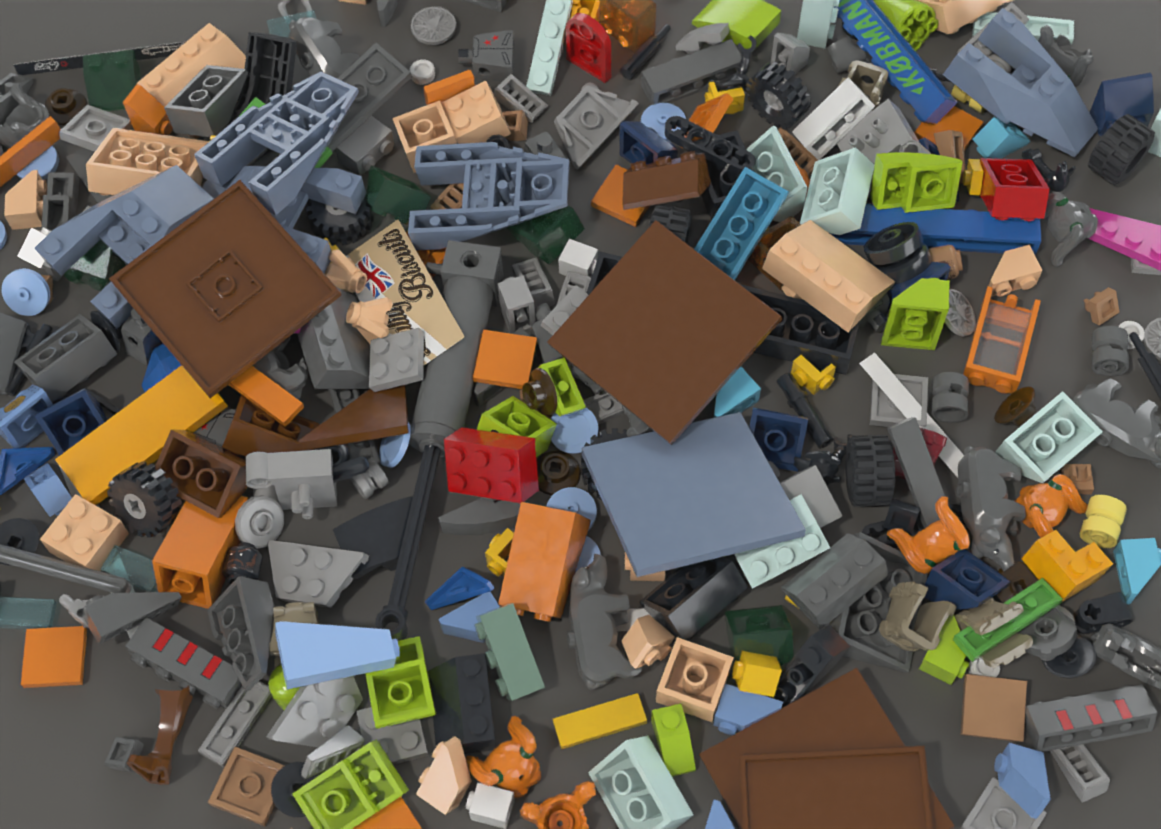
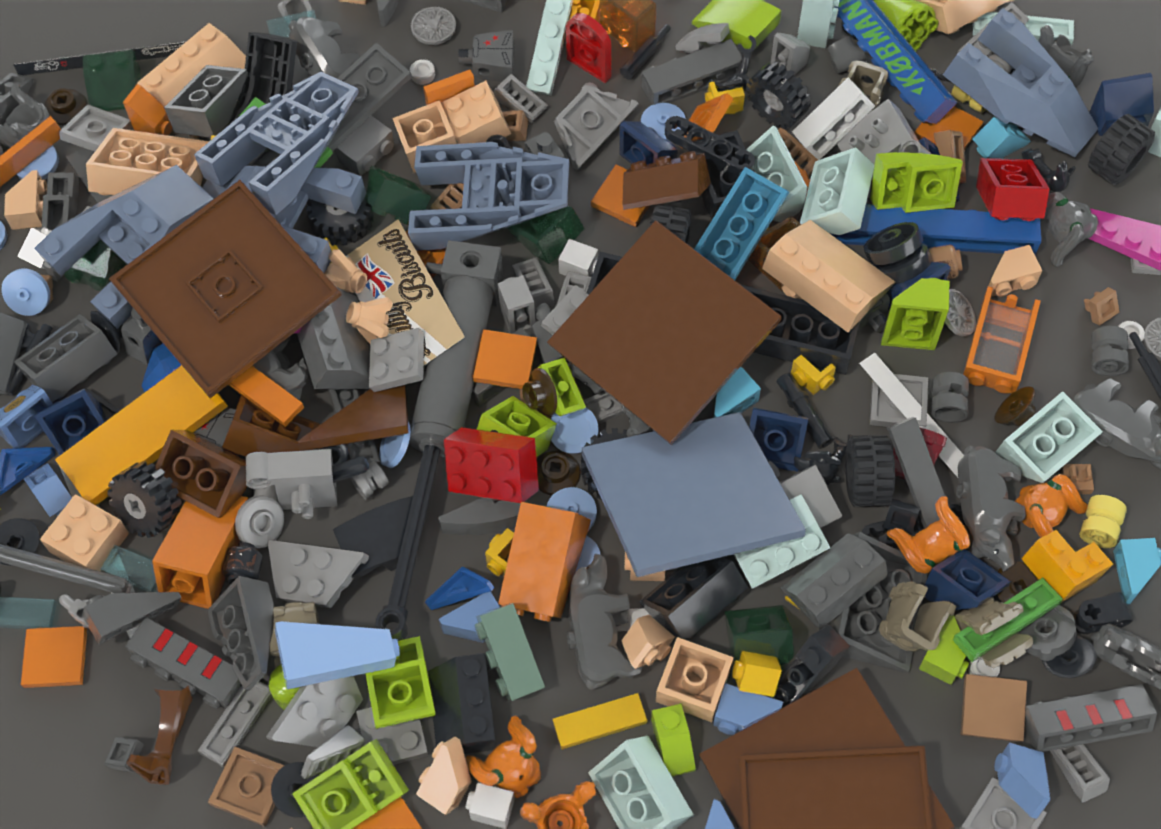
yellow bracket [963,159,984,195] -> none

